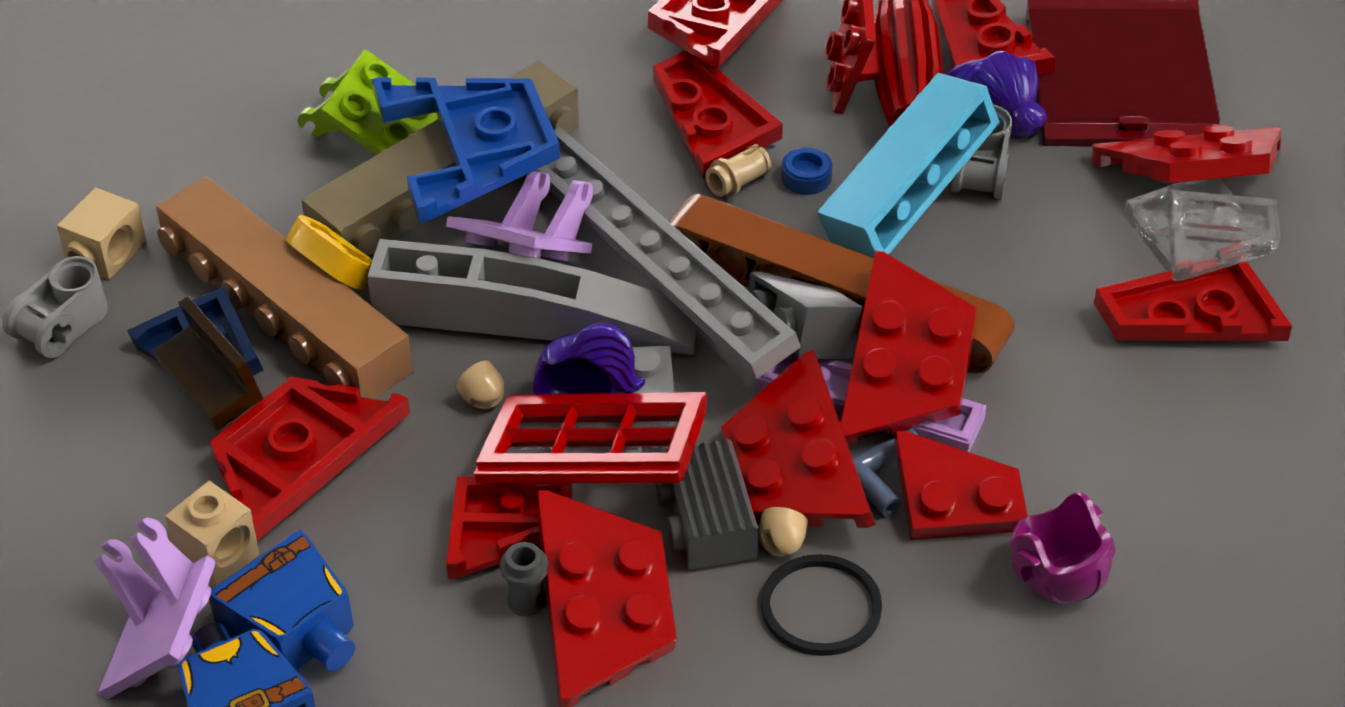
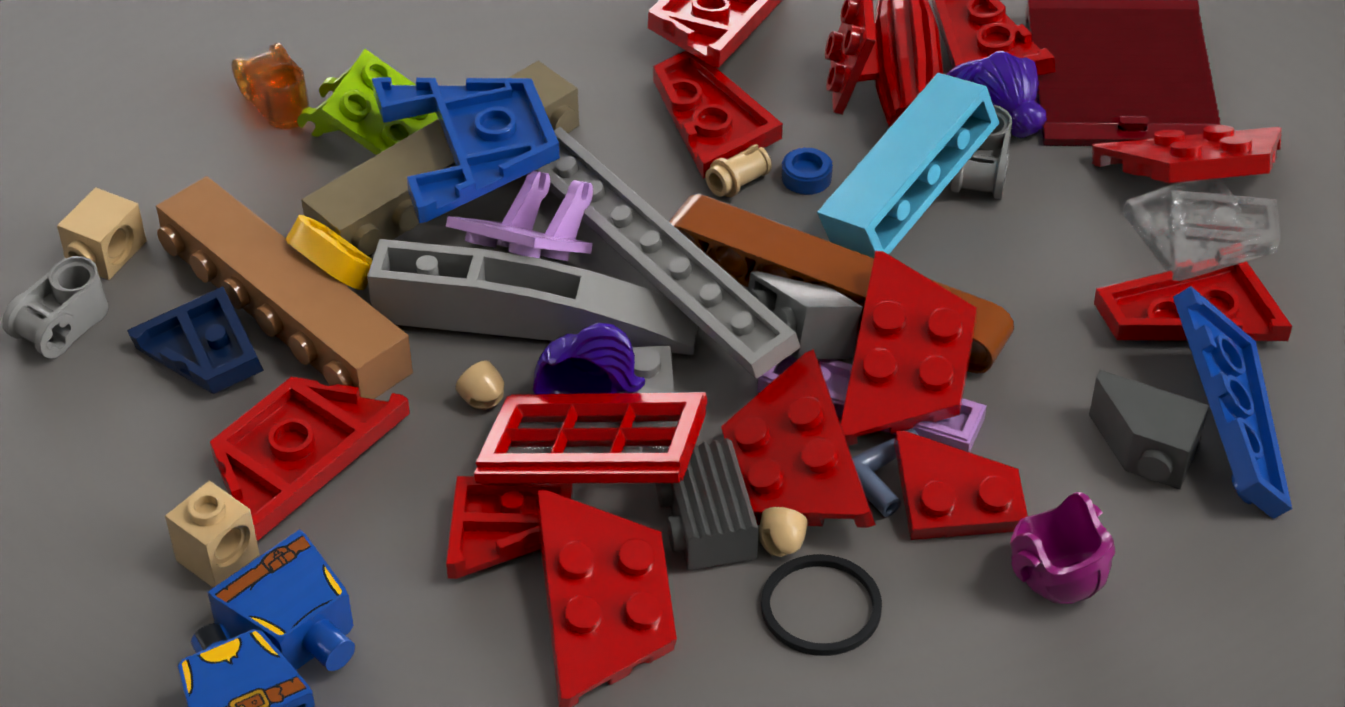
lavender plate [95,518,217,700] -> none
dark brown panel [153,295,264,431] -> none
dark grey pin [500,542,549,617] -> none
none -> clear orange piece [231,43,310,129]
none -> dark grey slope [1089,370,1209,489]
none -> blue wing [1173,286,1292,519]

